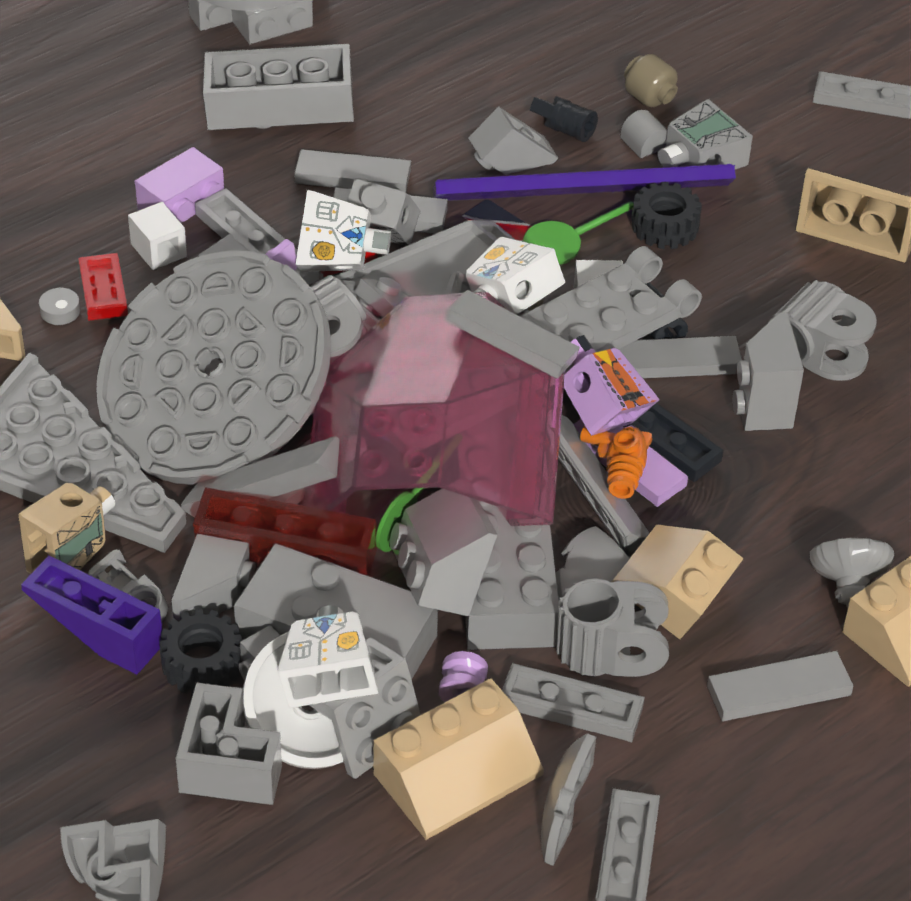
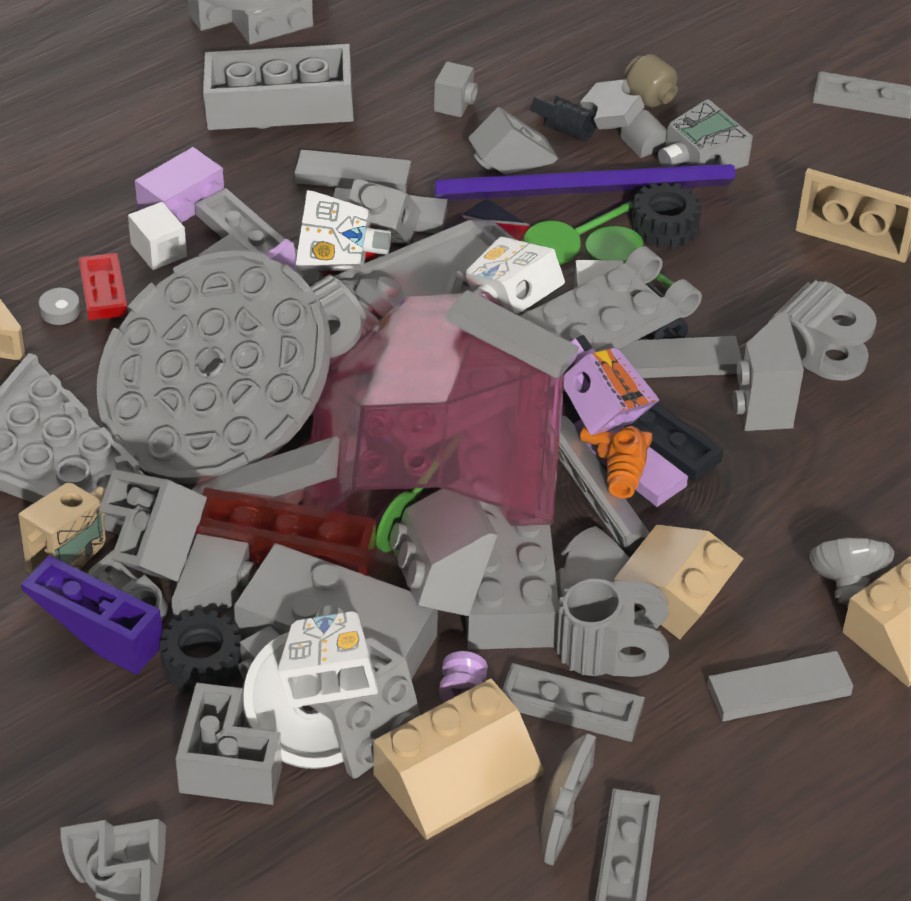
none -> light grey brick [99,469,207,582]
none -> light grey plate [434,61,478,117]
none -> light grey tile [580,79,644,130]
none -> bright green piece [586,226,674,288]

